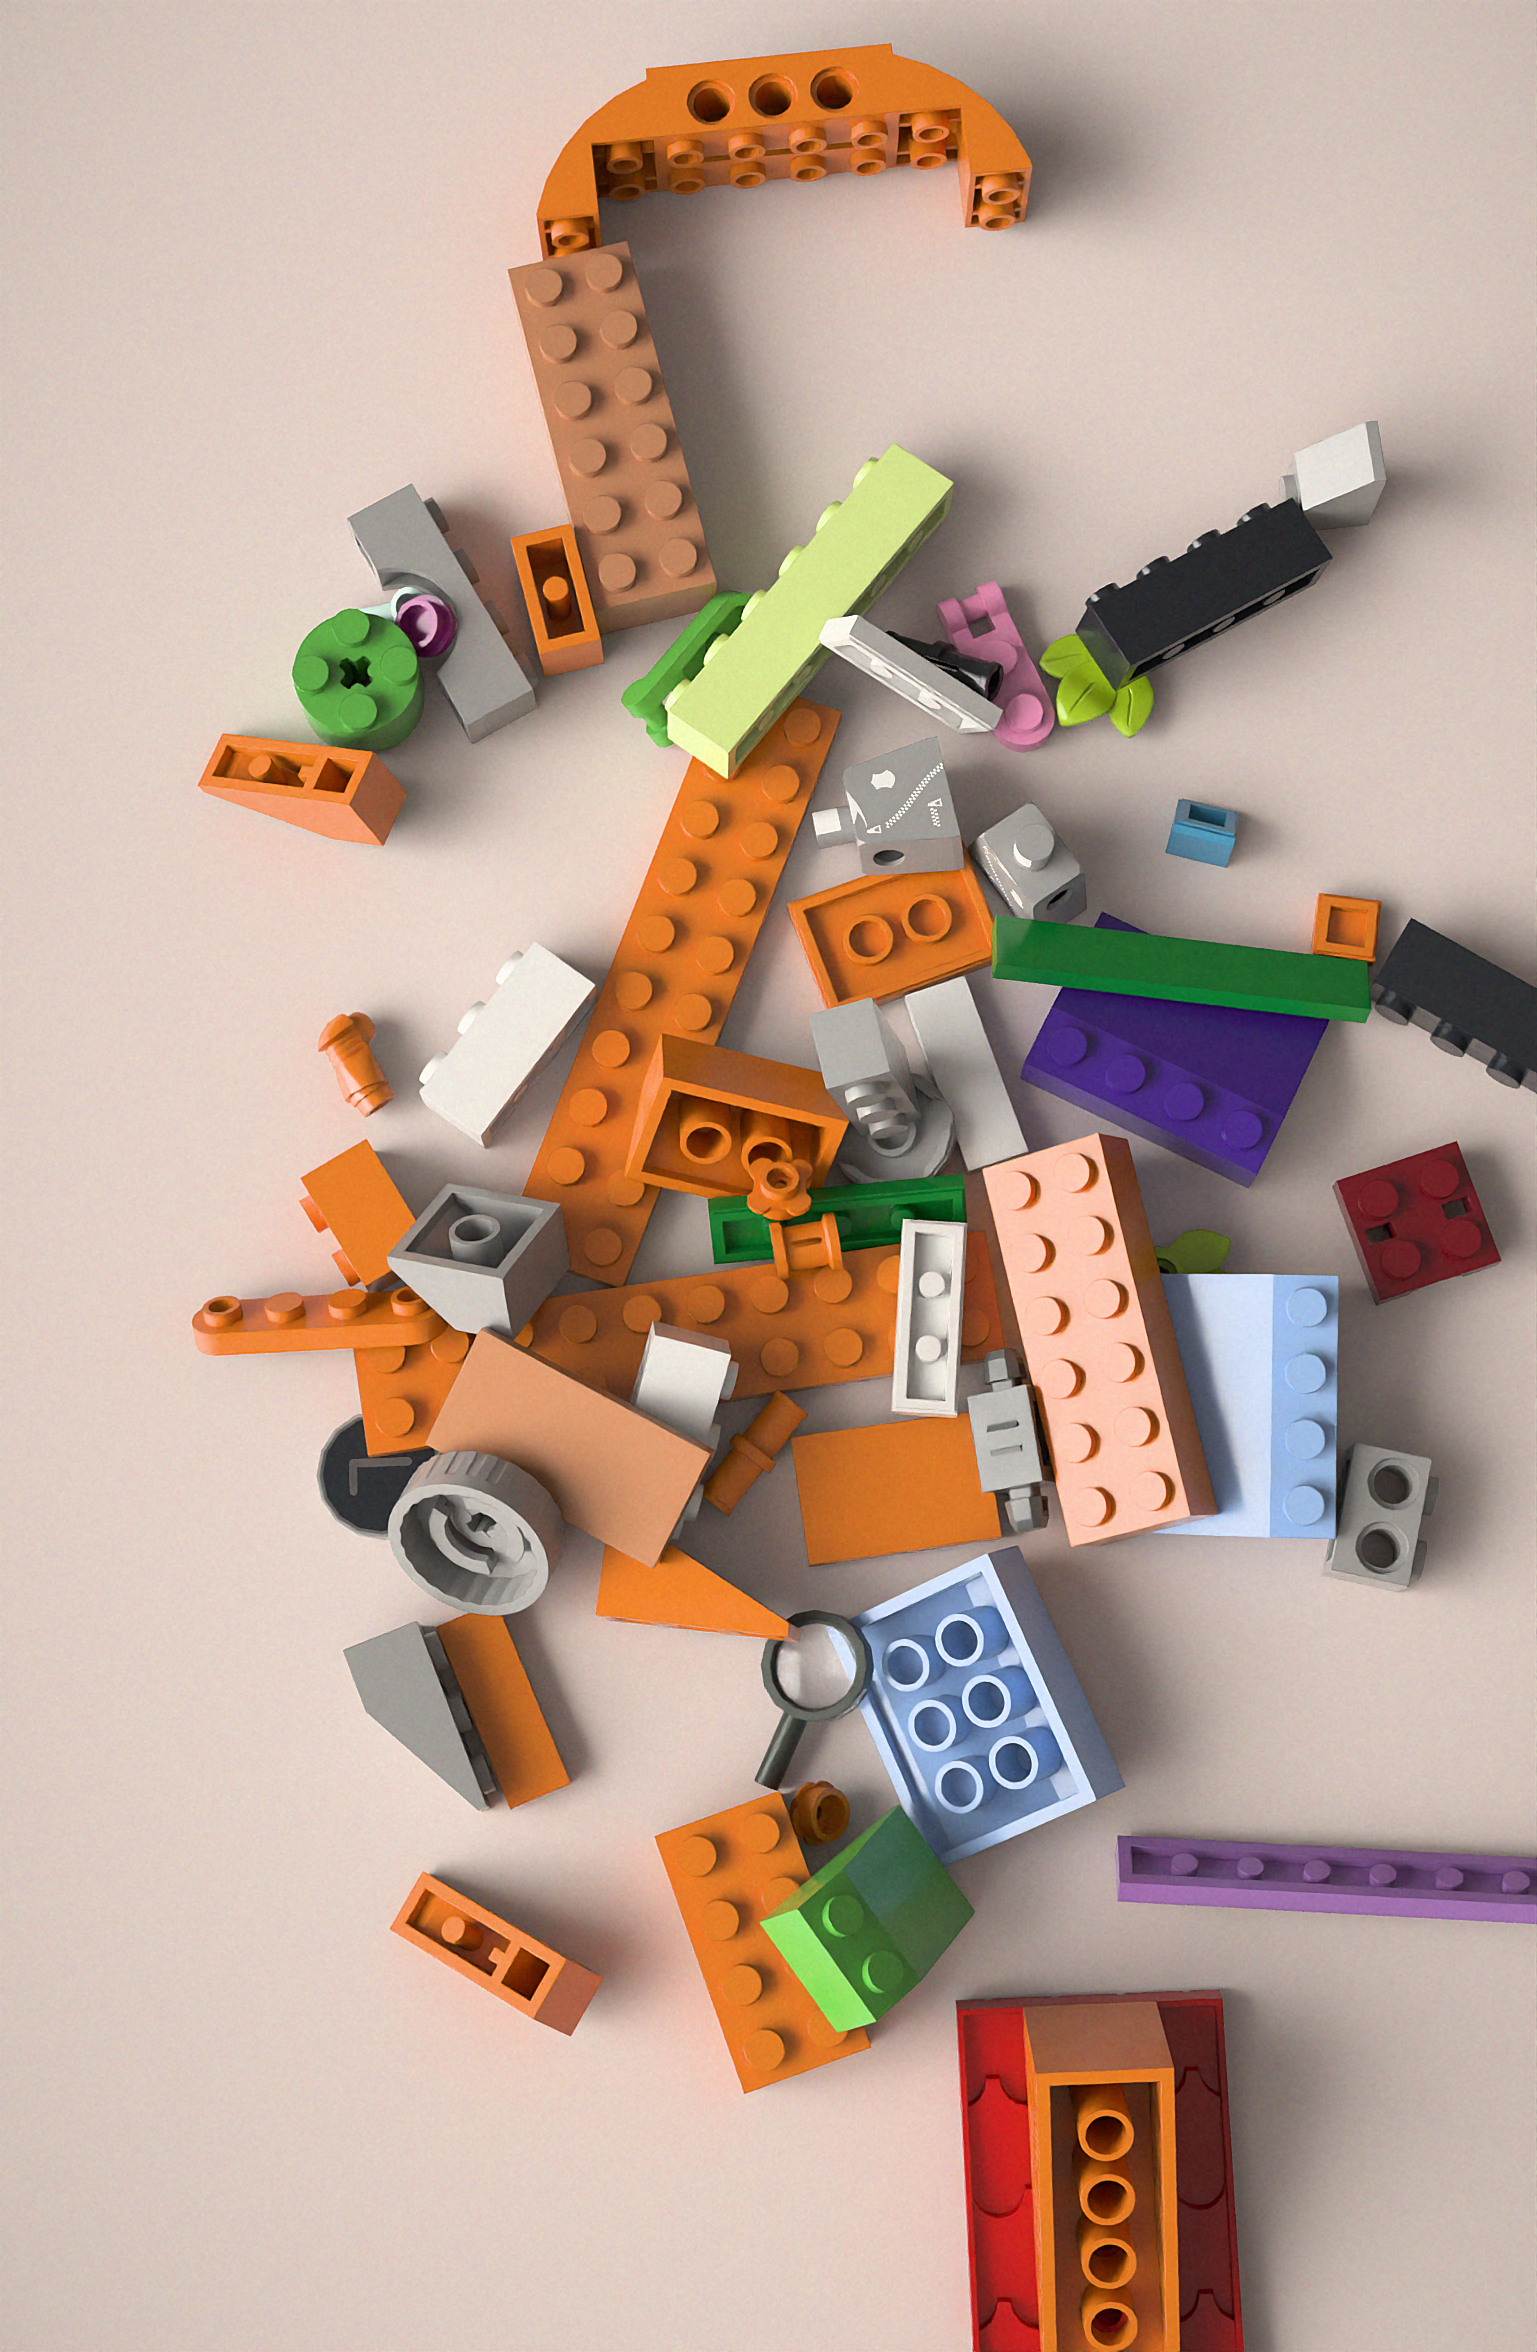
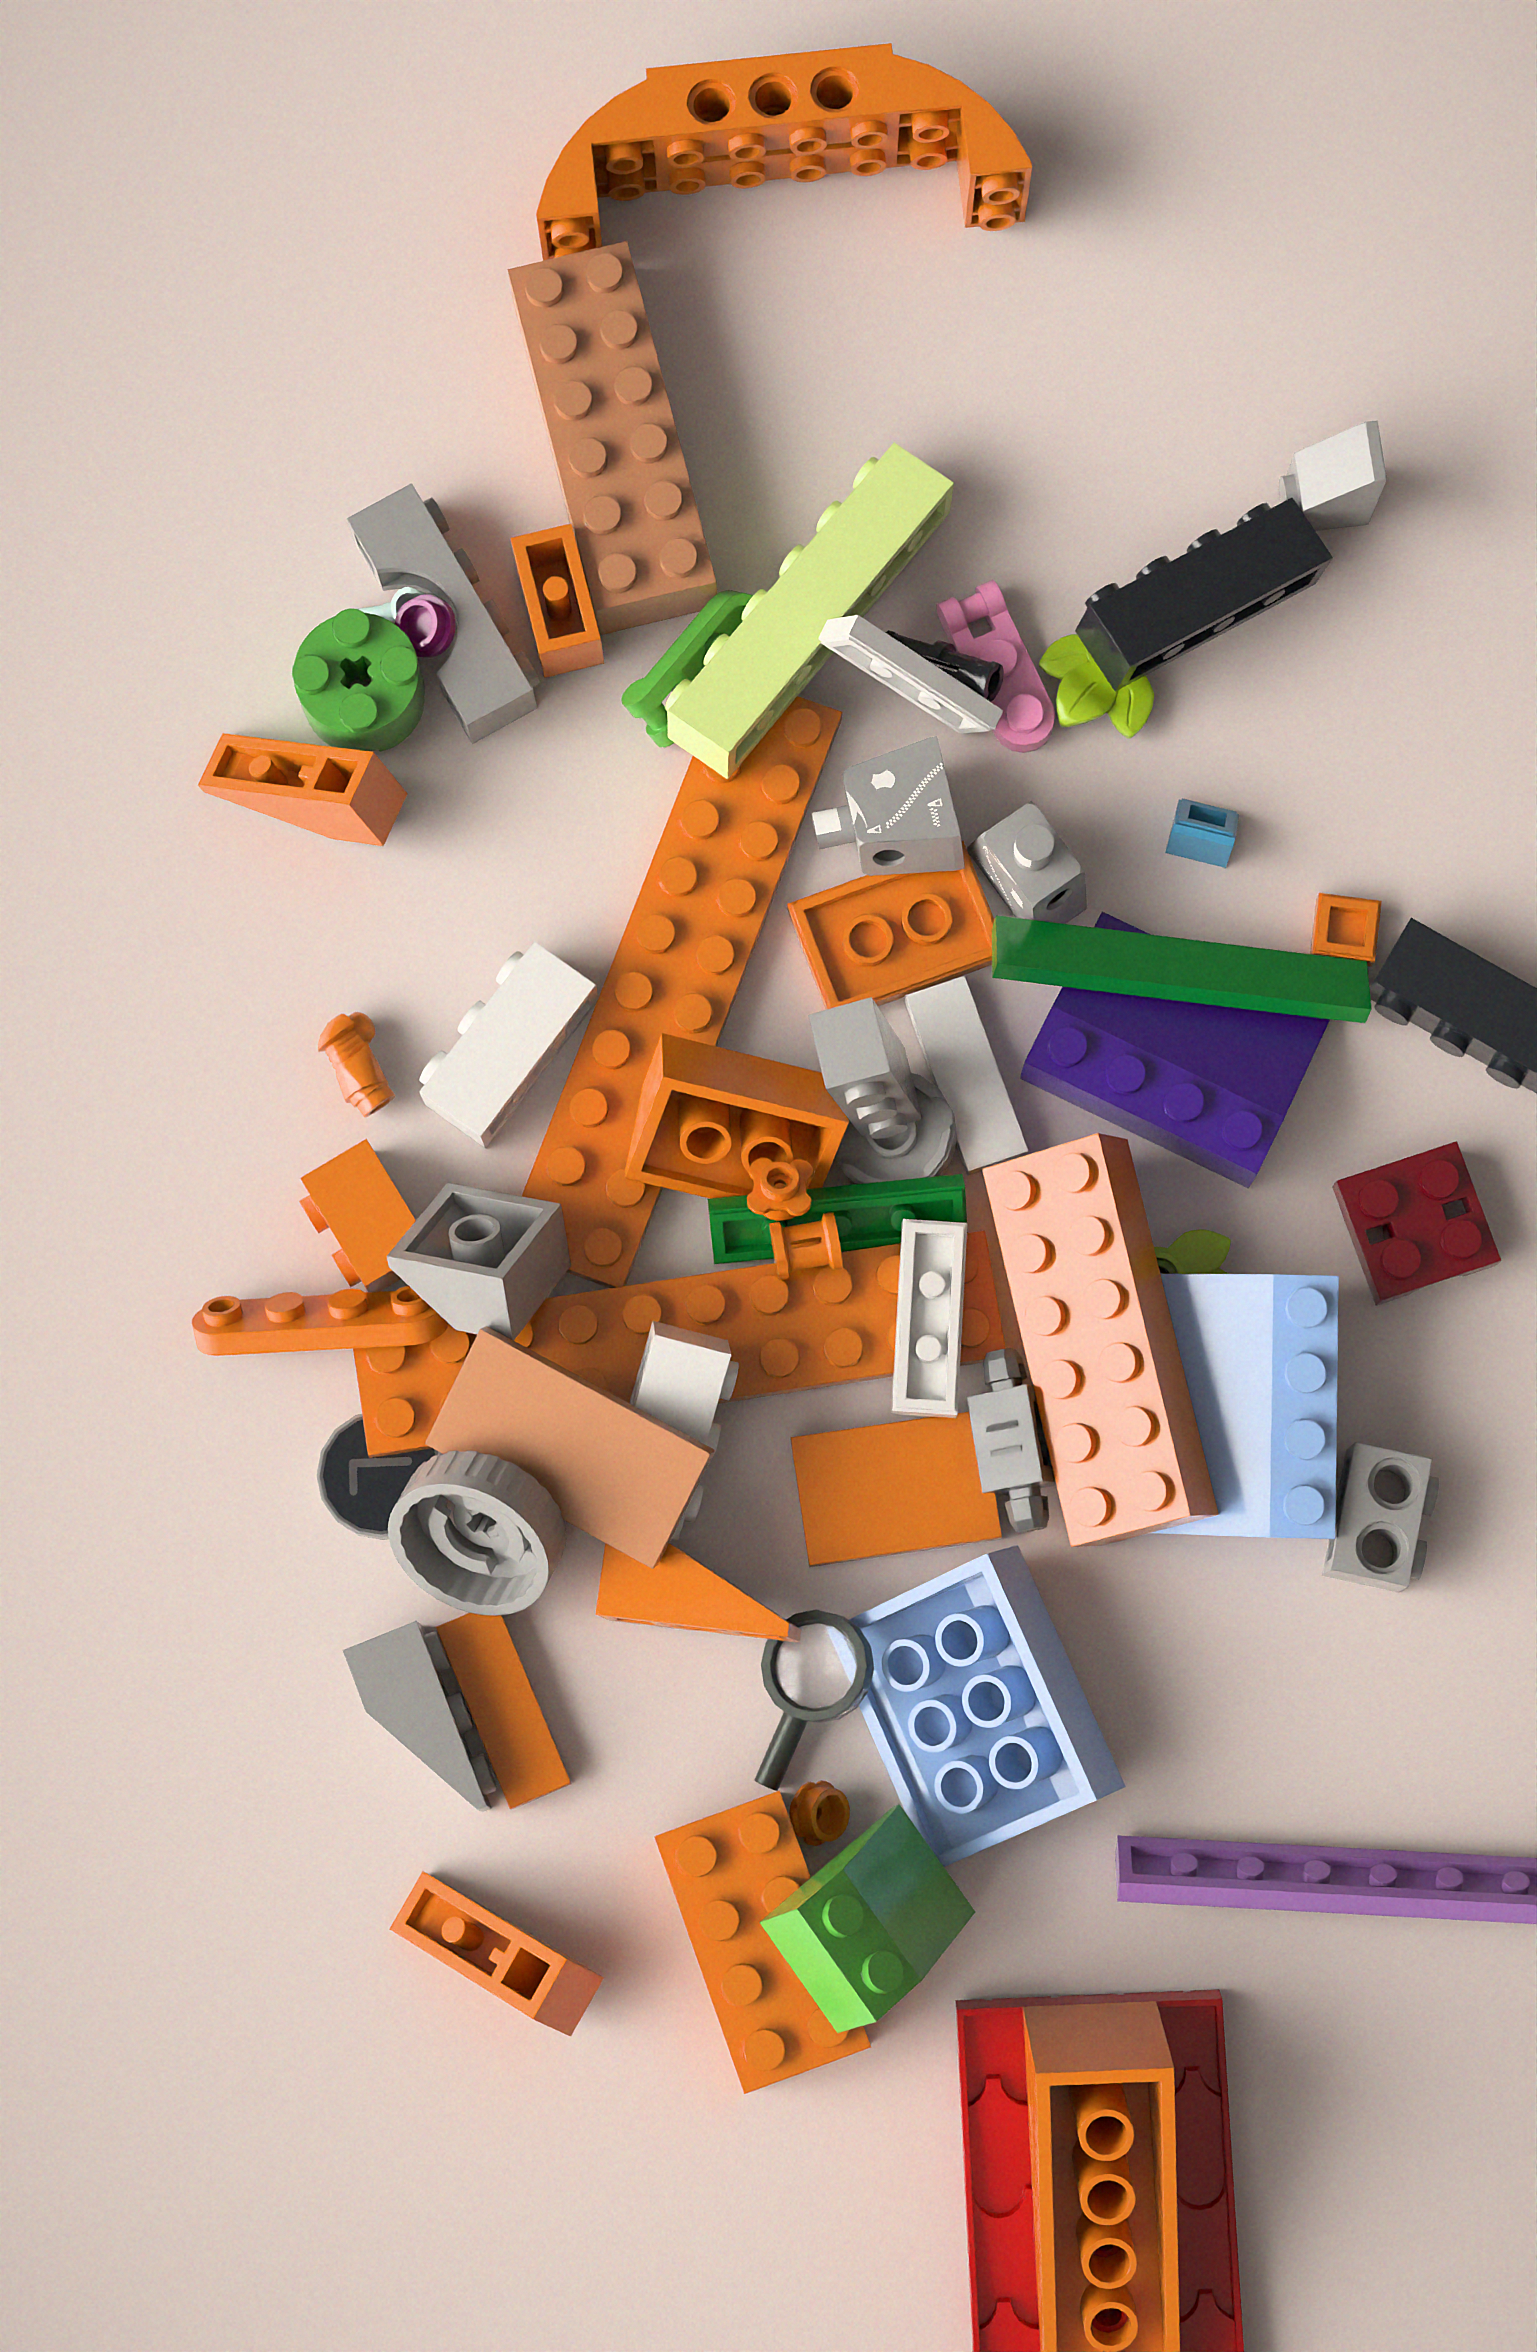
orange pin [702,1390,809,1517] -> none

